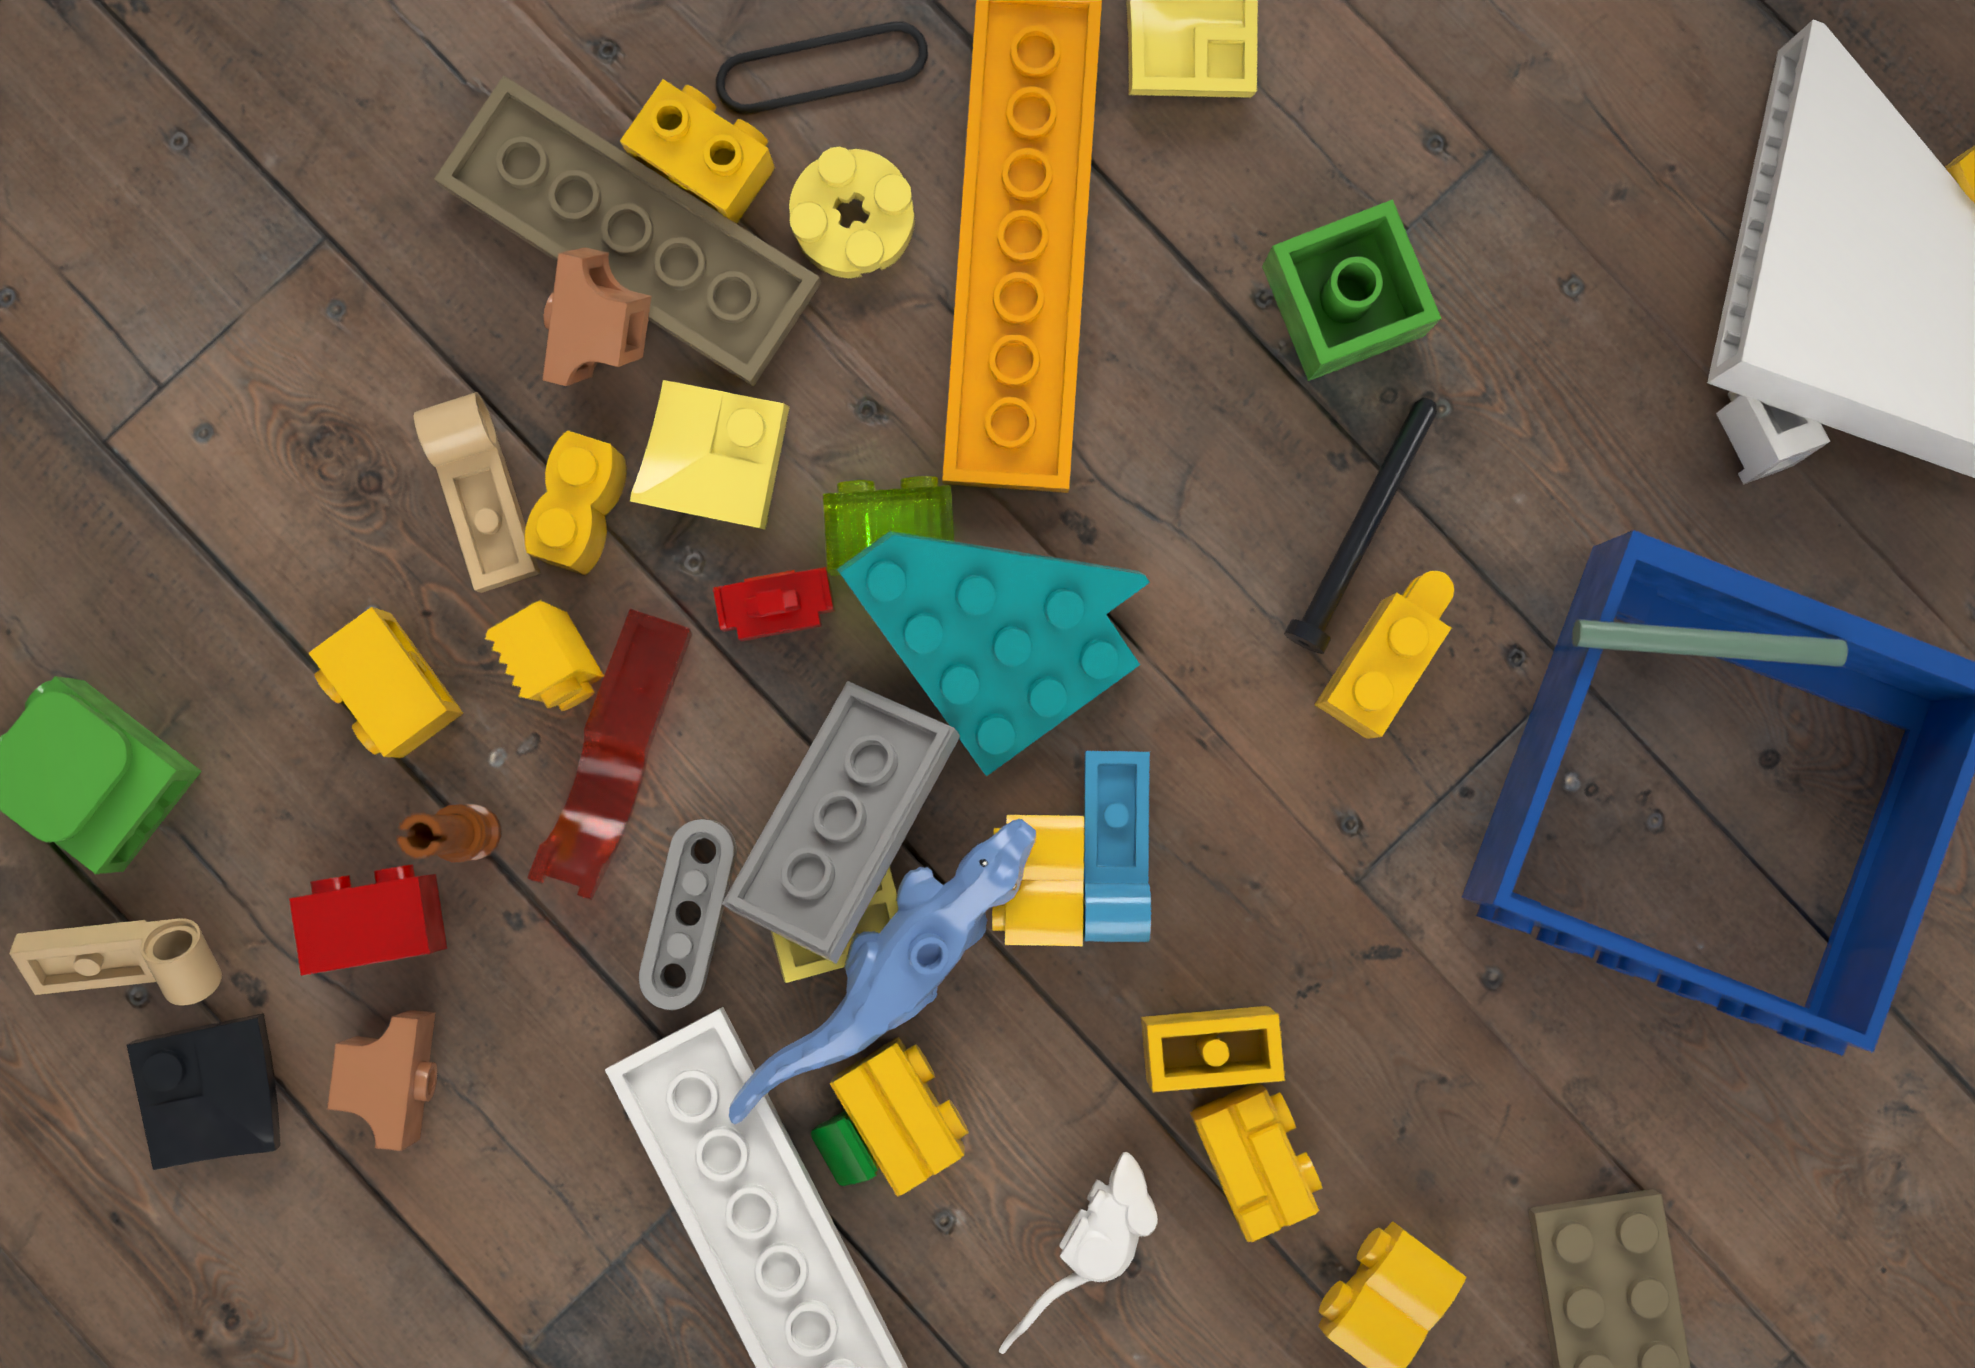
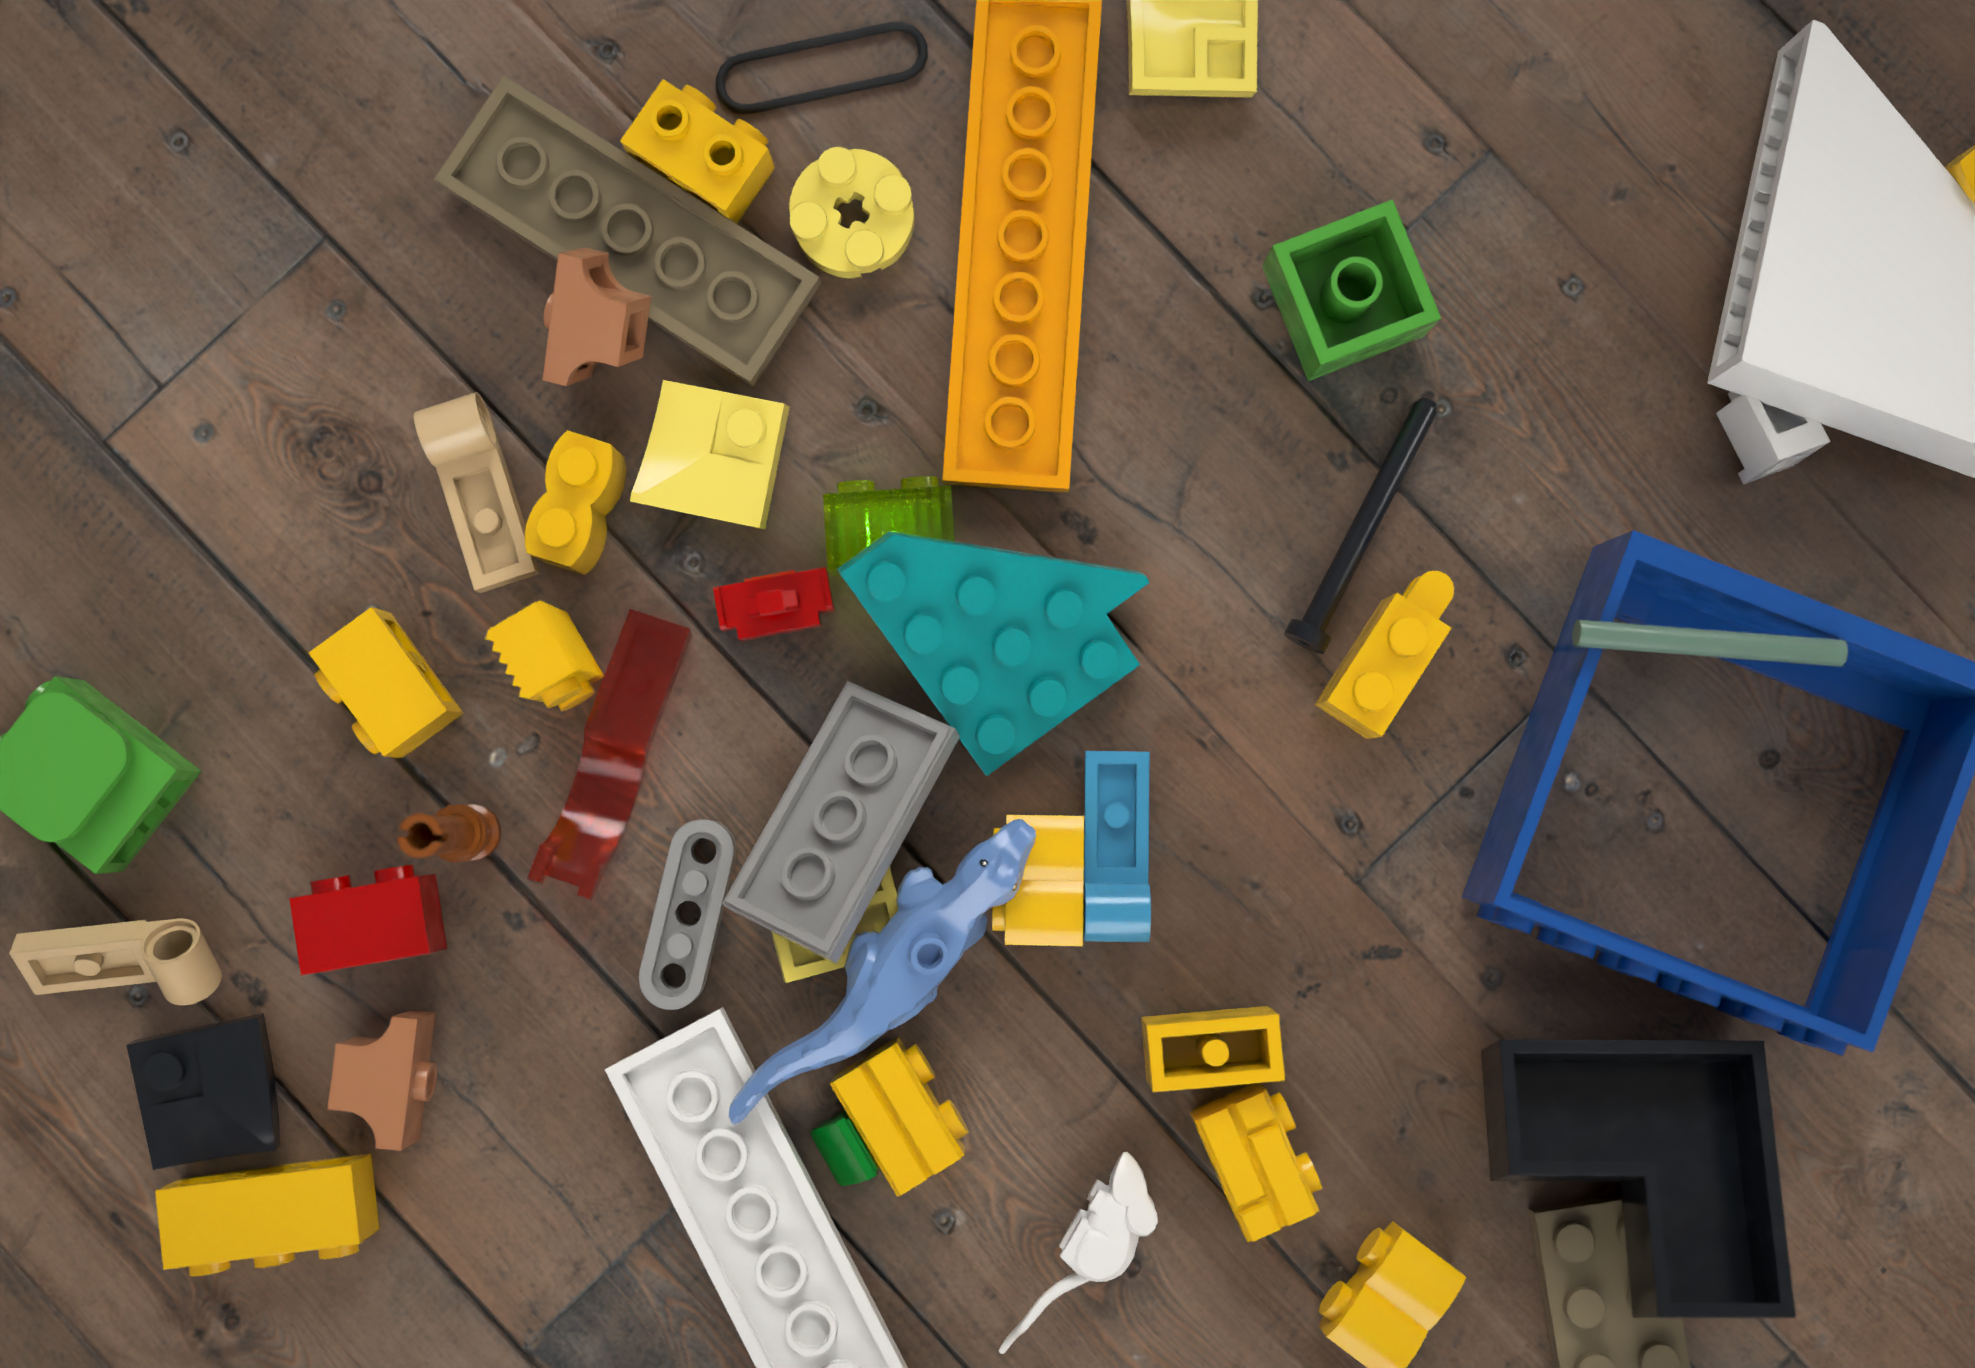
none -> yellow brick [155,1153,380,1276]
none -> black piece [1481,1040,1796,1319]

